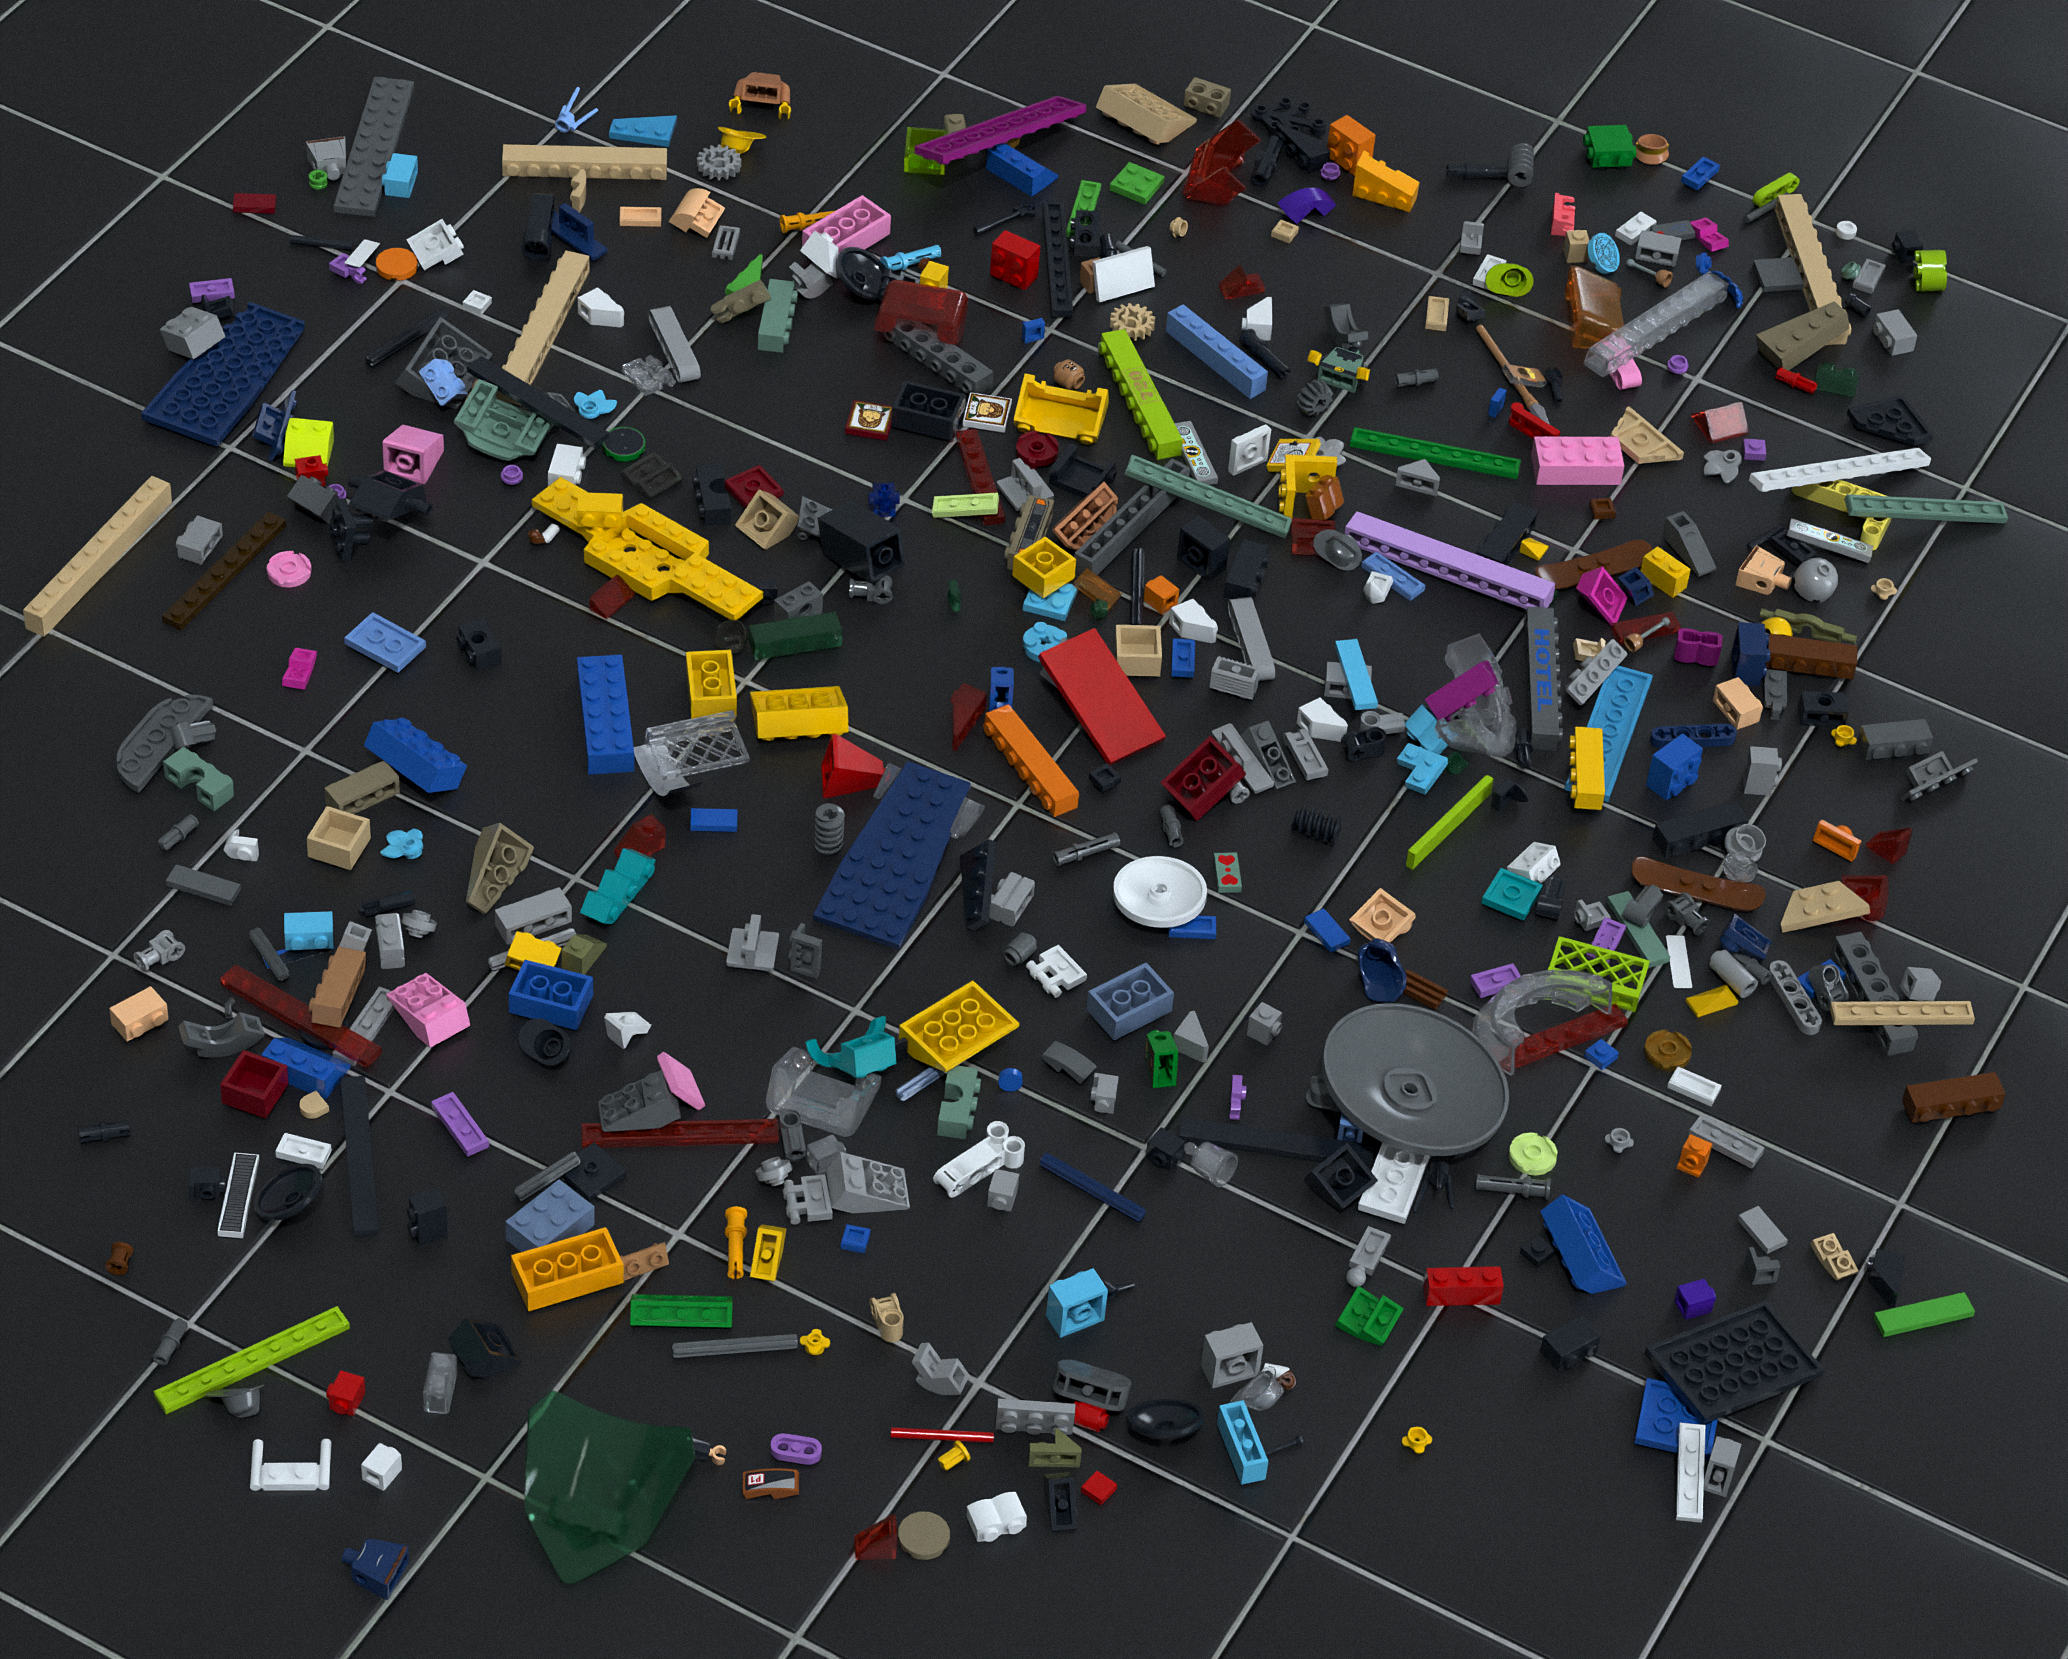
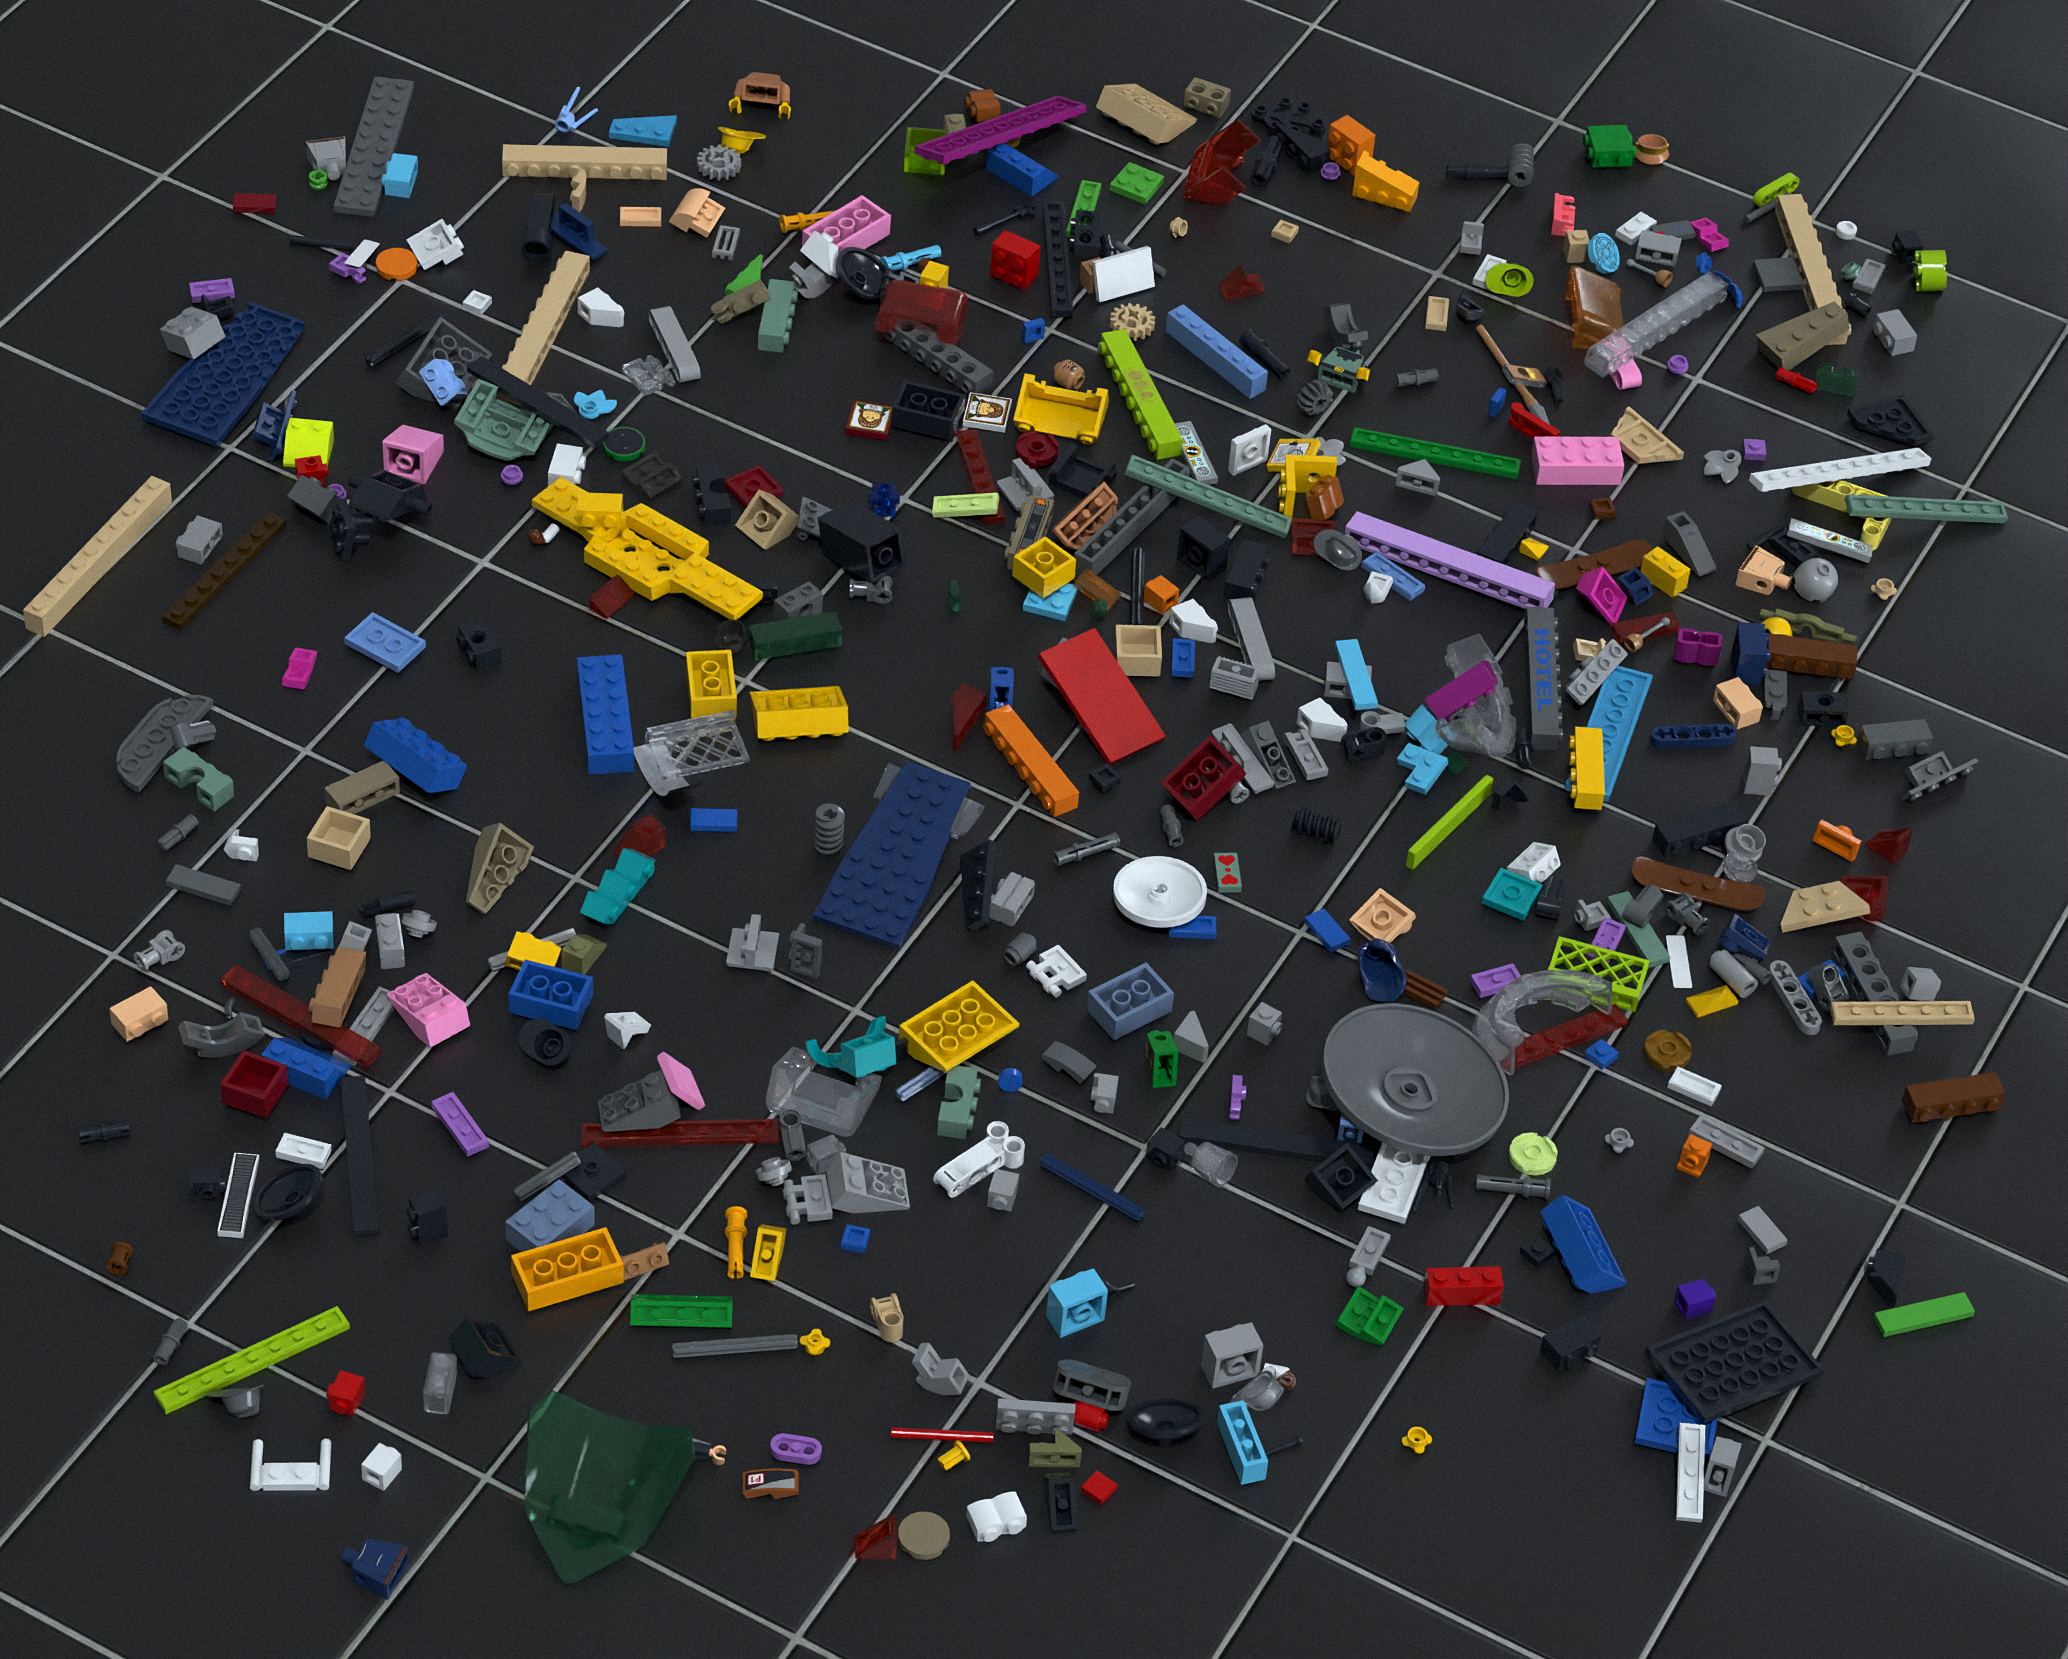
bright pink tile [266,551,312,588] -> none
tan tile [300,1091,329,1119] -> none
medium azure plate [380,829,423,859] -> none
light grey brick [495,887,572,945] -> none
red slope [821,734,887,798] -> none
medium azure plate [1023,622,1067,662] -> none
white slope [1241,297,1272,340] -> none
dark purple brick [1278,188,1336,224] -> none
blue brick [1646,734,1703,801] -> none
blue plate [1681,157,1720,191] -> none
clear red slope [1691,402,1749,443] -> none
tan slope [1810,1233,1859,1280] -> none
none -> dark orange brick [964,89,1001,122]

